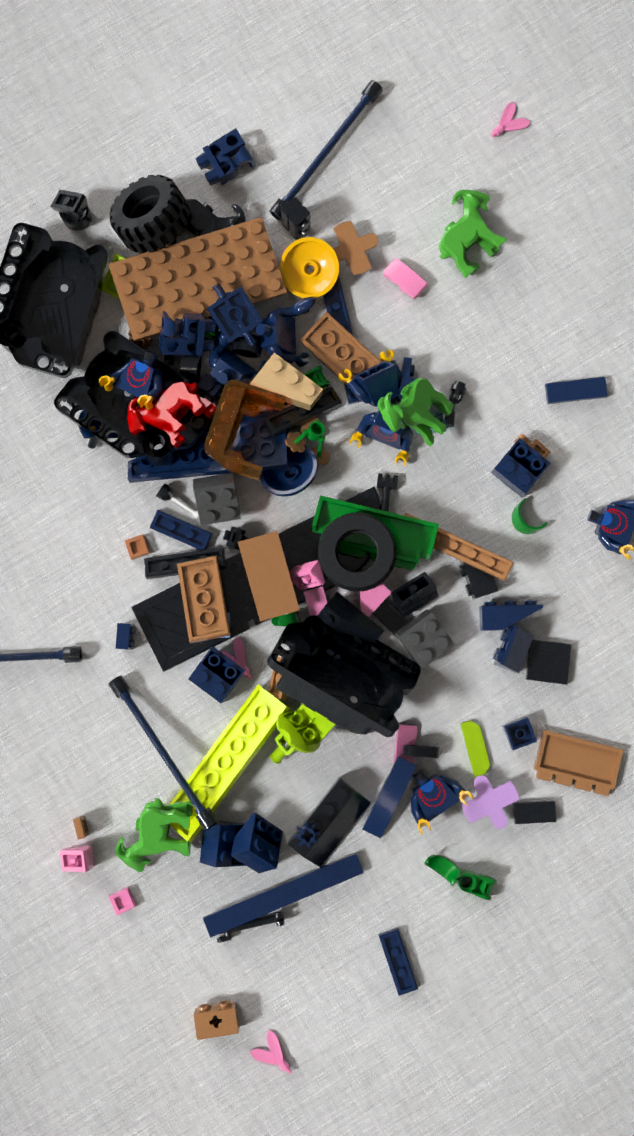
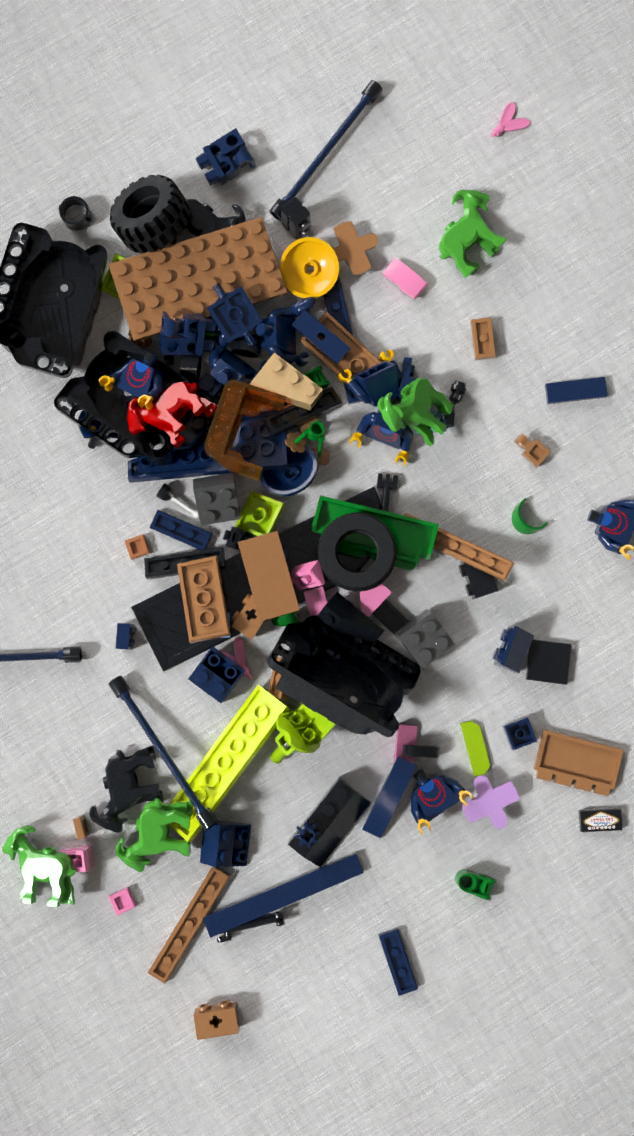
black slope [50,189,88,222] -> none
dark blue slope [231,813,283,873] -> none
bright pink piece [250,1030,292,1073] -> none
black brick [391,572,439,617] -> none
green helmet [424,855,461,886] -> none
dark blue slope [479,601,543,631] -> none
dark blue slope [491,438,551,498] -> none
black tile [513,801,556,824] -> none
none -> animal [2,825,76,907]
none -> black animal [89,746,164,833]
none -> medium nougat tile [148,867,231,984]
none -> medium nougat brick [230,593,264,639]
none -> lime slope [235,491,285,537]
none -> dark blue tile [292,310,351,365]
none -> medium nougat plate [470,318,496,360]
none -> tile [579,809,622,832]

